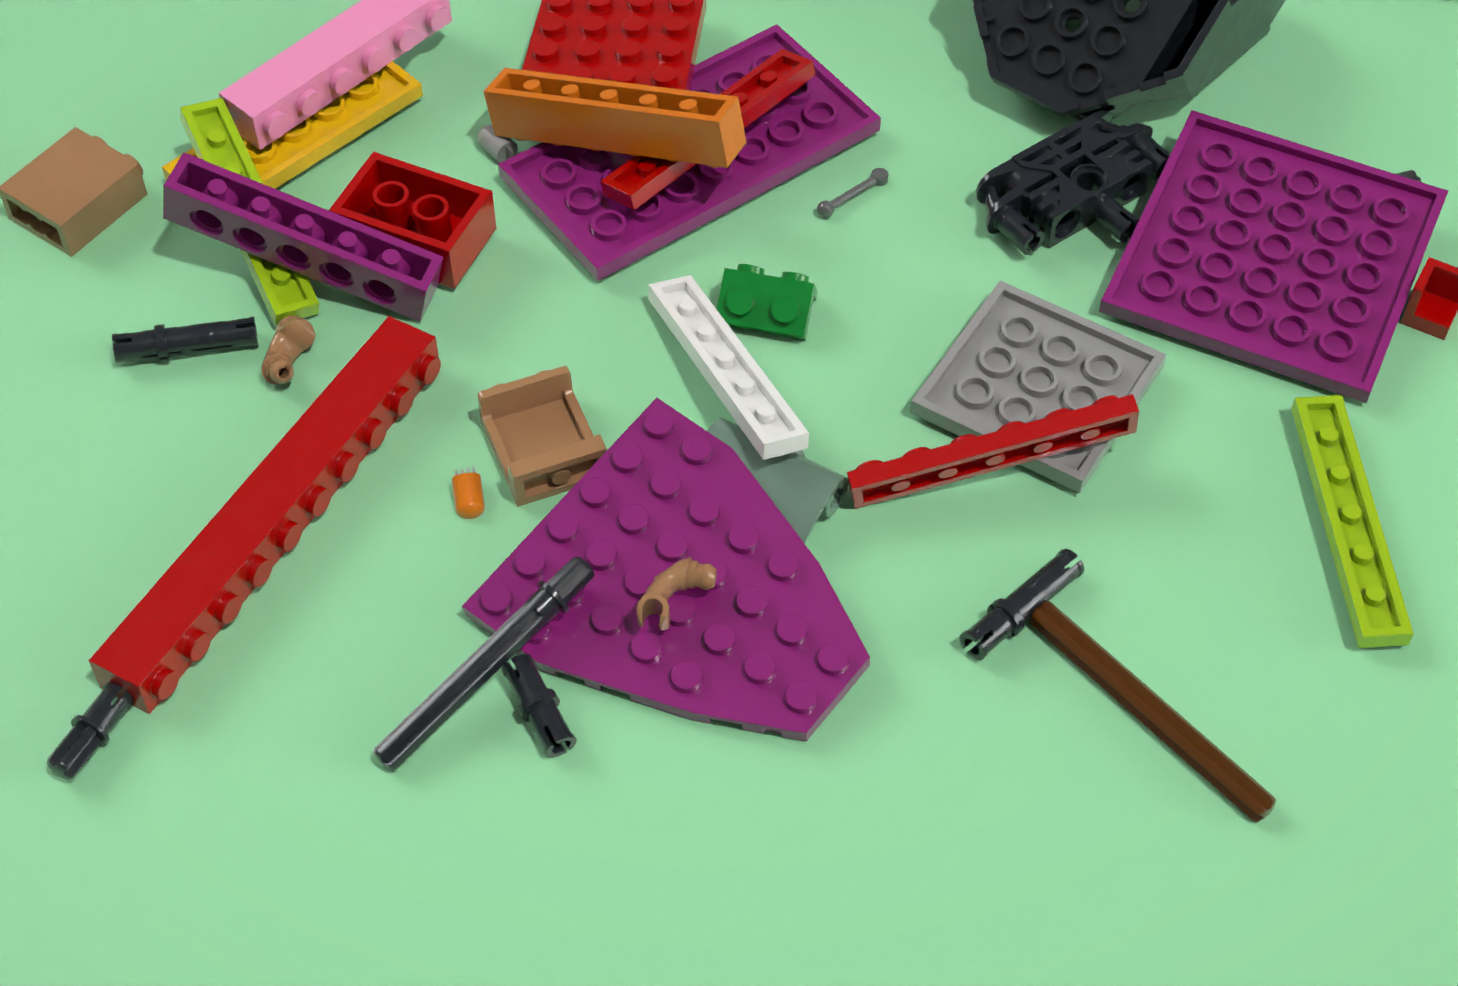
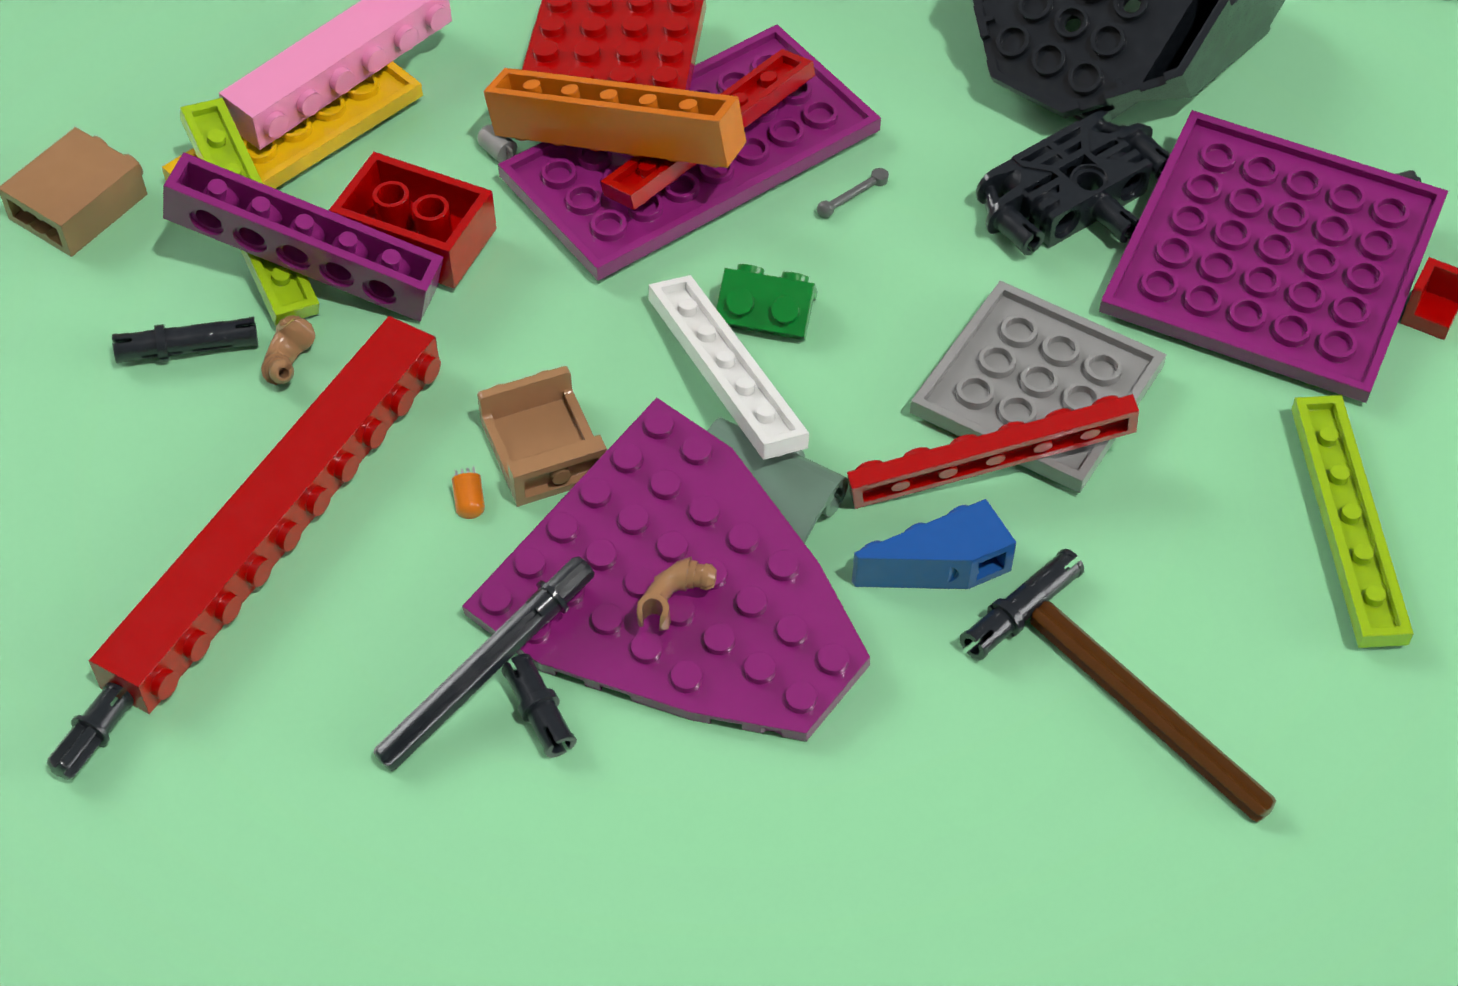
none -> blue slope [852,499,1017,589]

